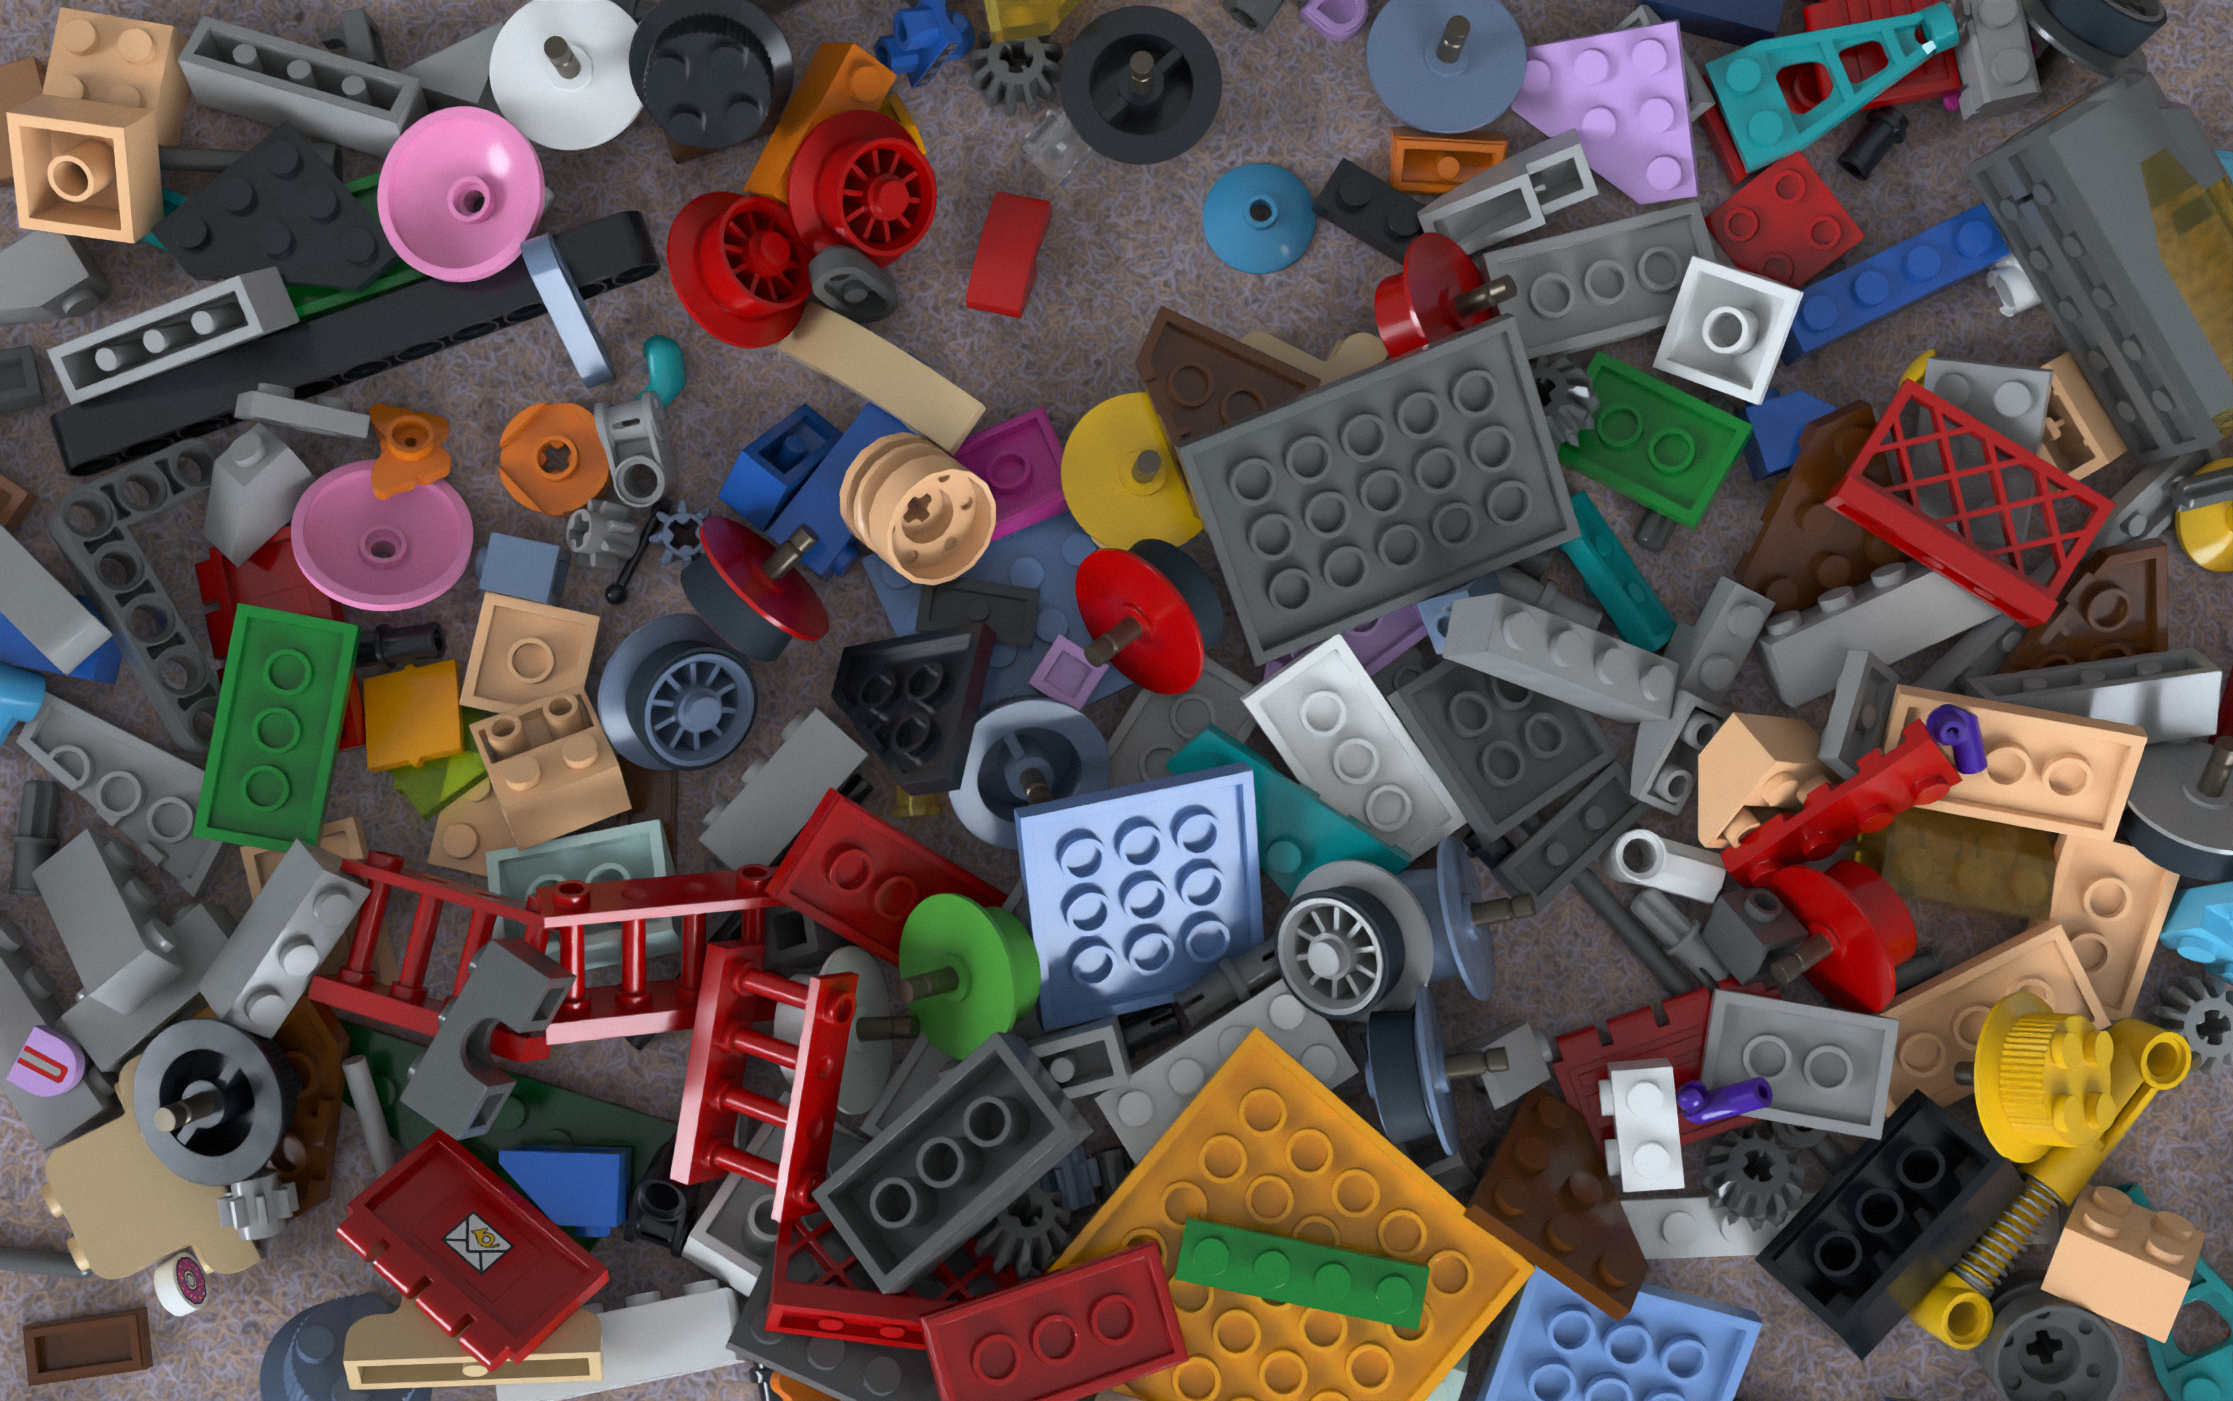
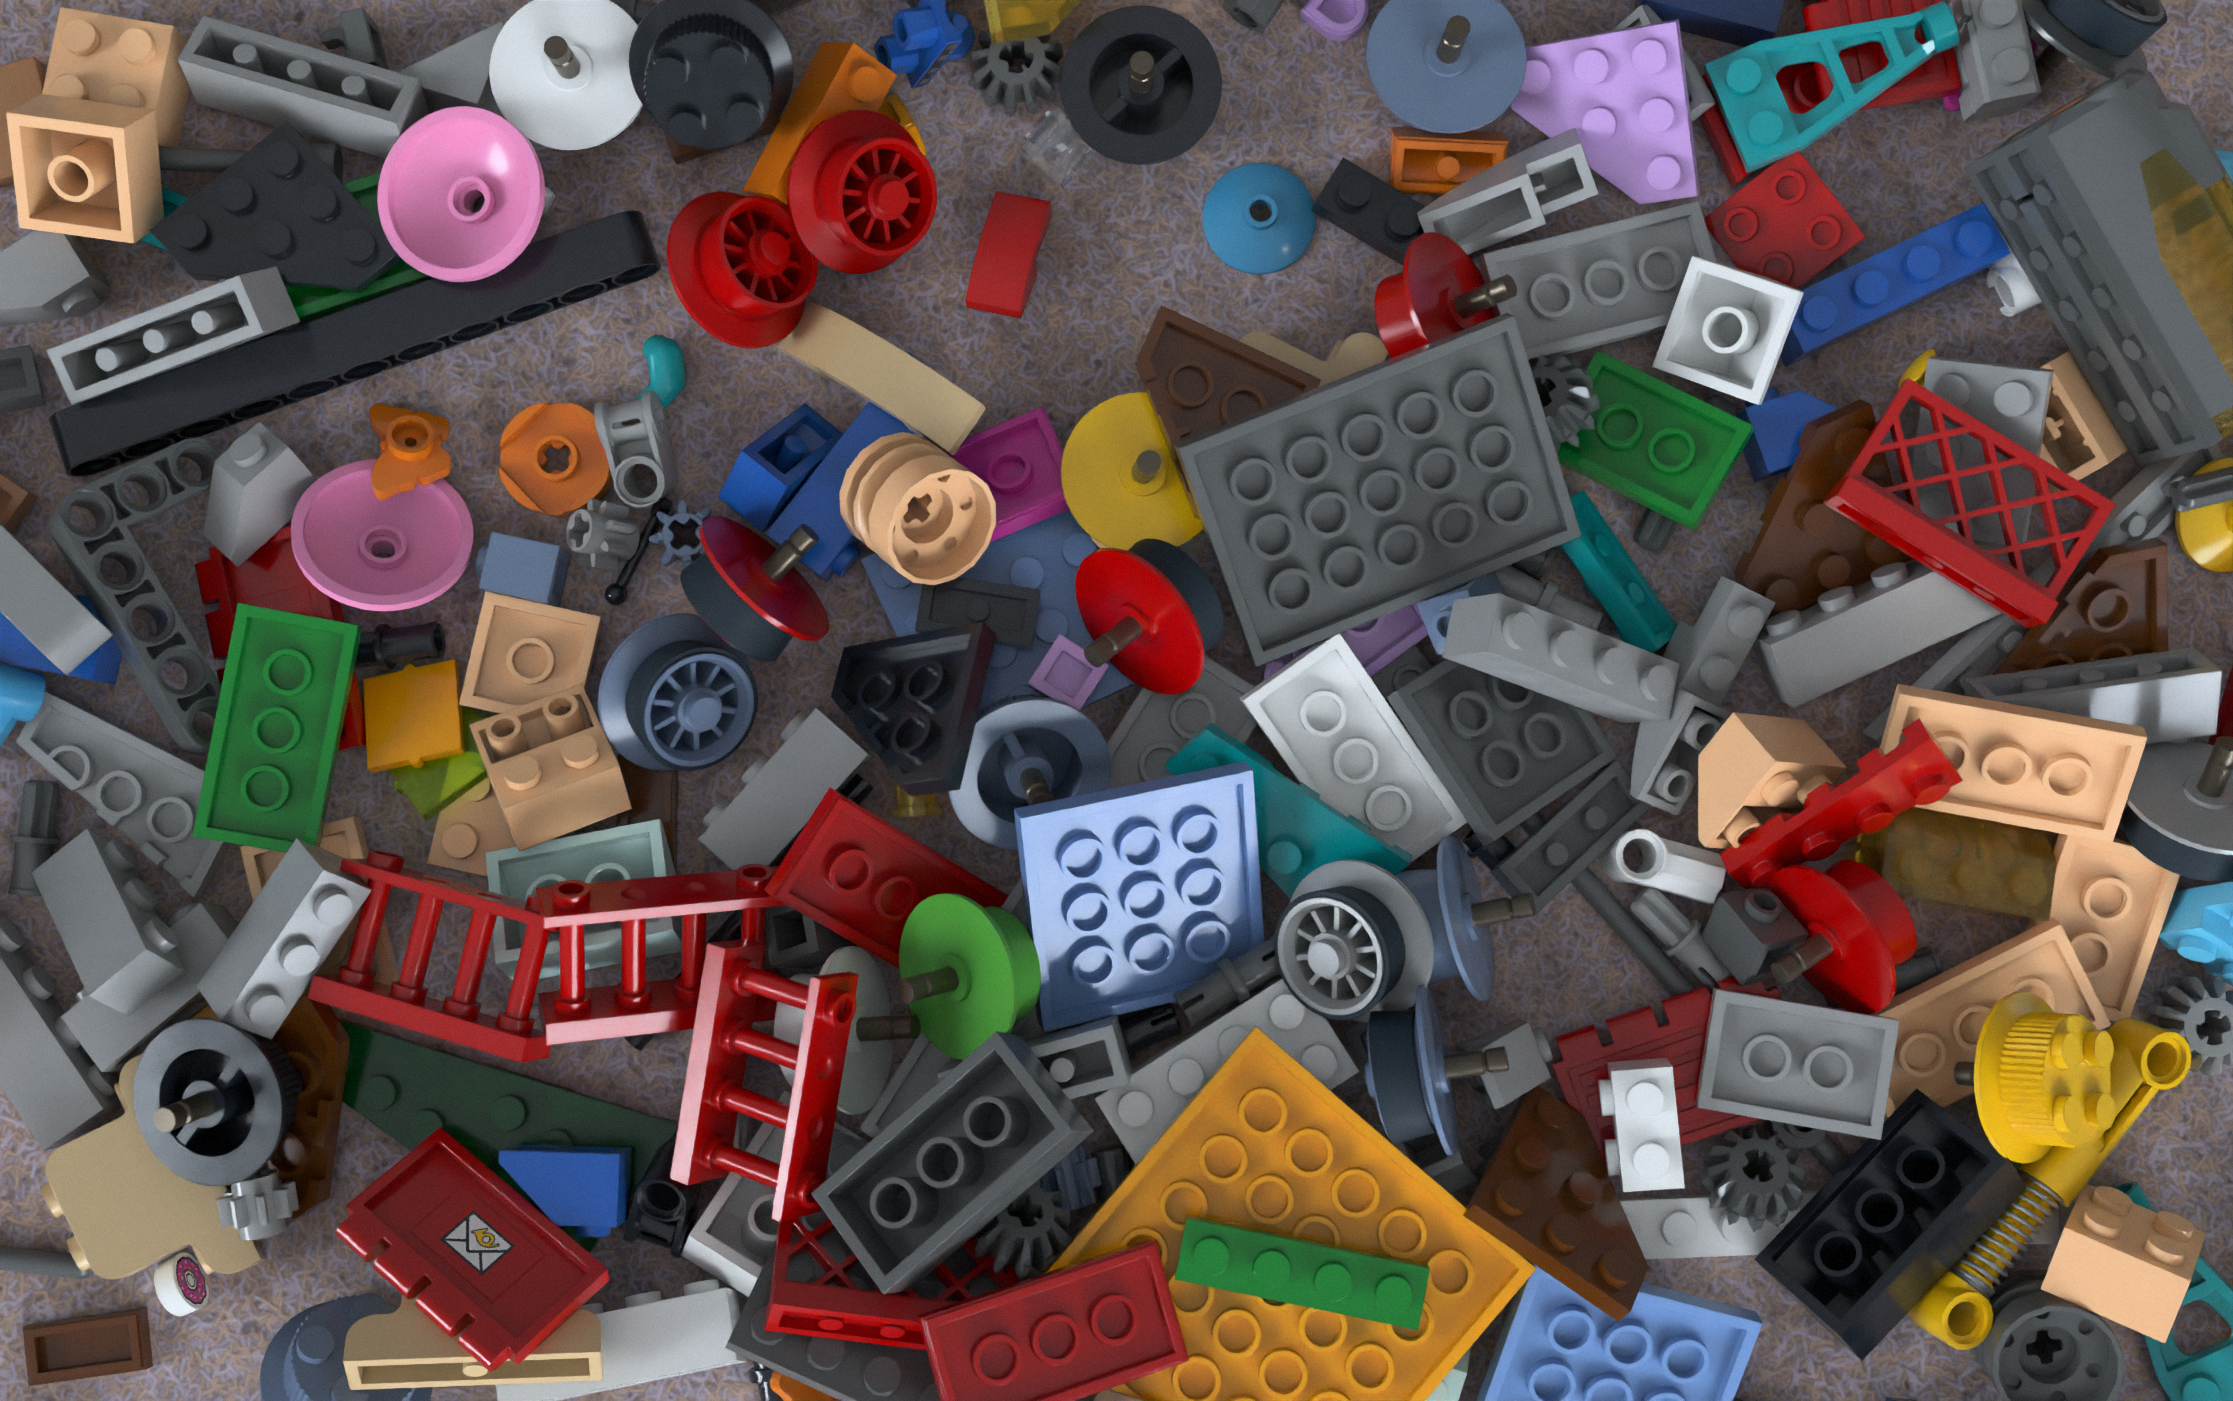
lavender tile [6,1025,85,1097] -> none
light grey plate [234,383,370,441] -> none
light grey bar [341,1055,398,1178] -> none
dark grey arch [399,937,577,1141] -> none
beam [520,232,616,389] -> none
dark grey plate [808,245,899,323] -> none
dark purple arm [1675,1077,1773,1124] -> none
light grey plate [1817,650,1899,781] -> none
black pin [1837,105,1909,181] -> none
dark purple arm [1926,704,1988,774] -> none

